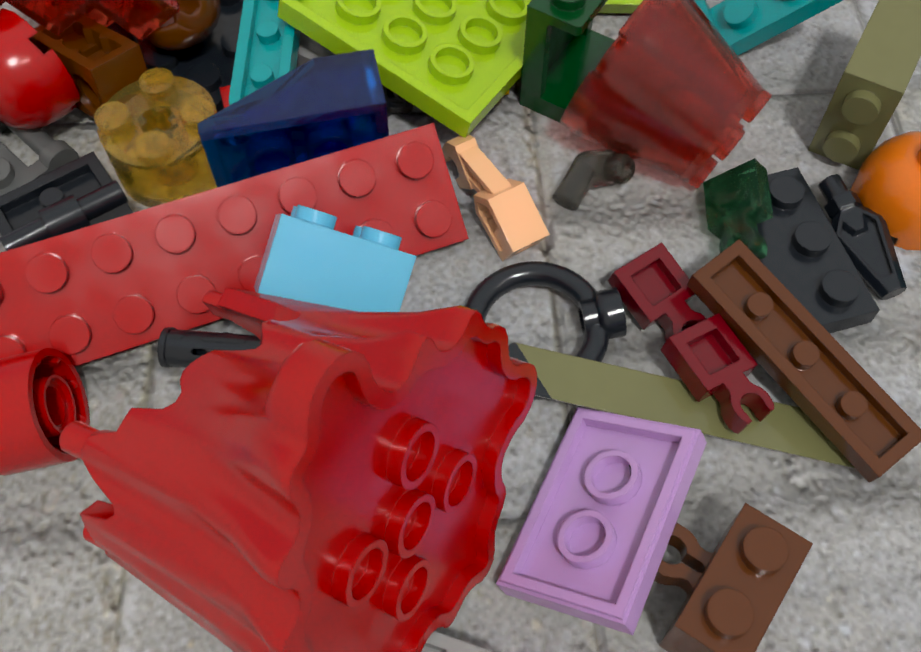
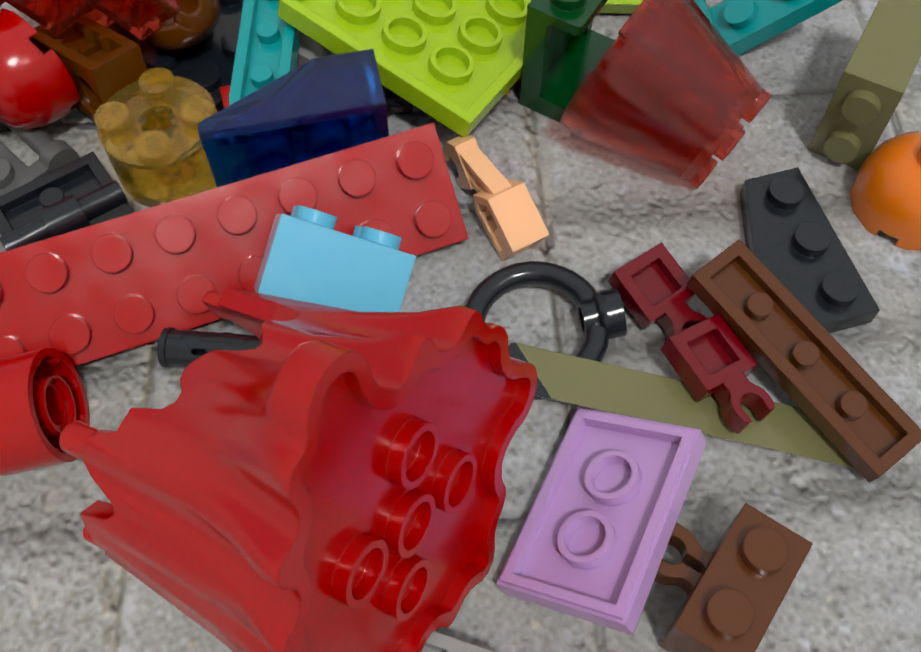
clear smoke arm [553,148,635,211] -> none
clear green plate [703,158,773,259] -> none
black piece [818,174,907,300] -> none

